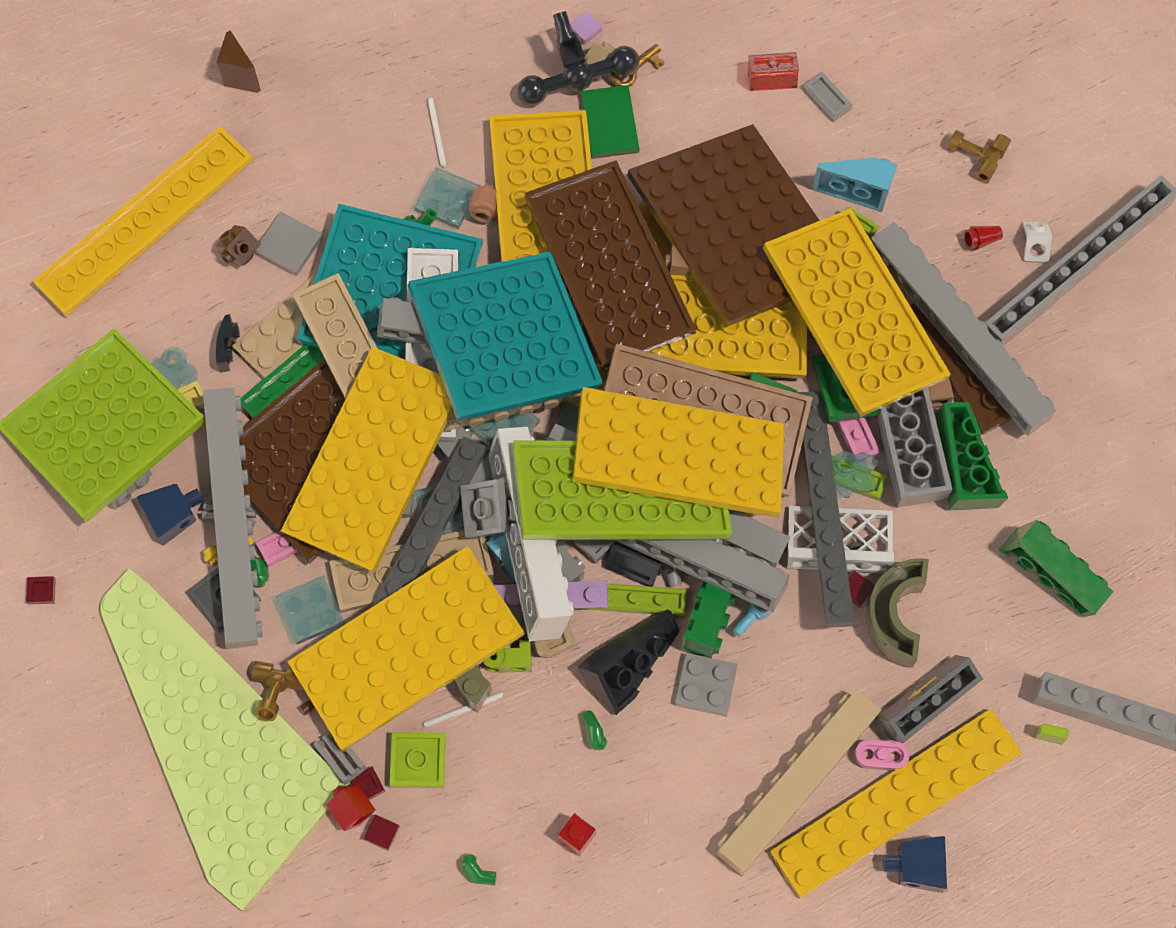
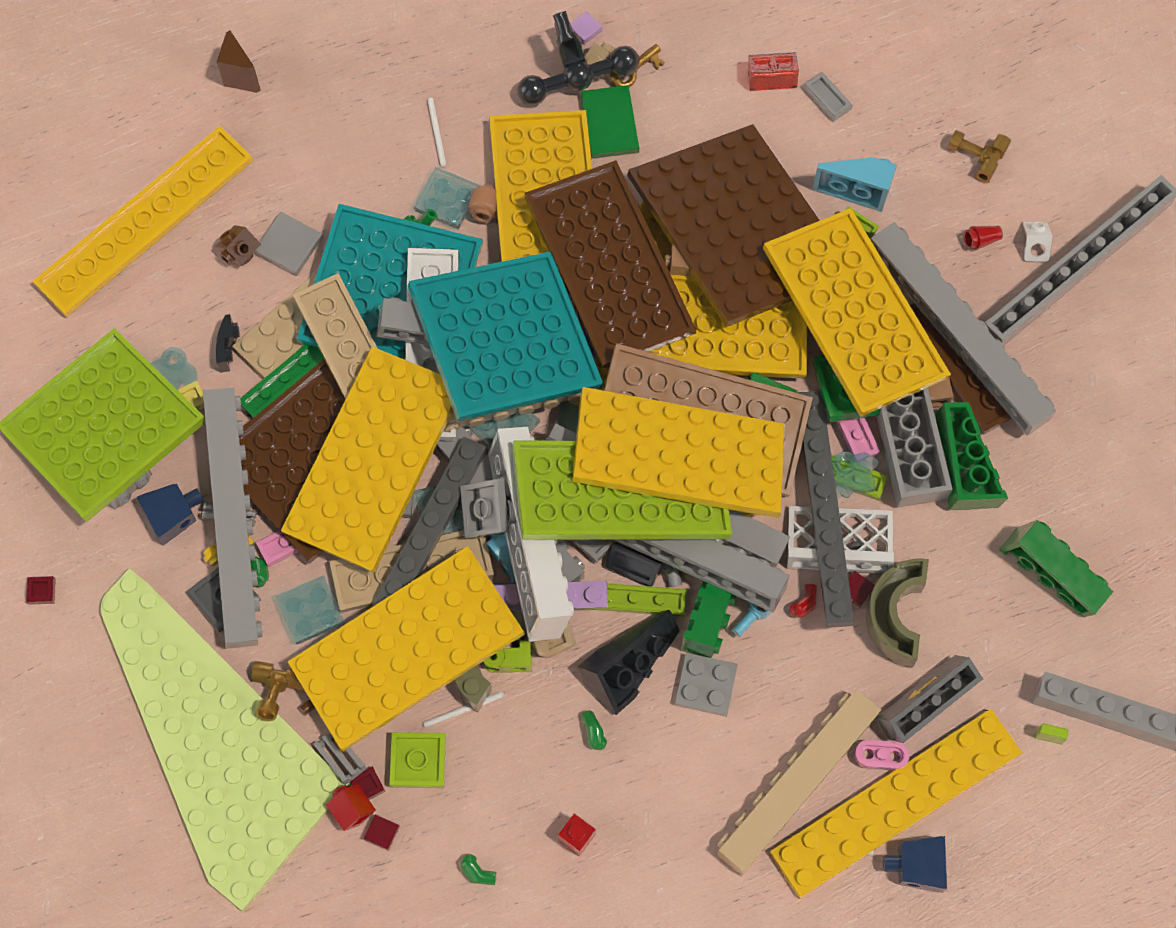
none -> red arm [789,584,817,618]

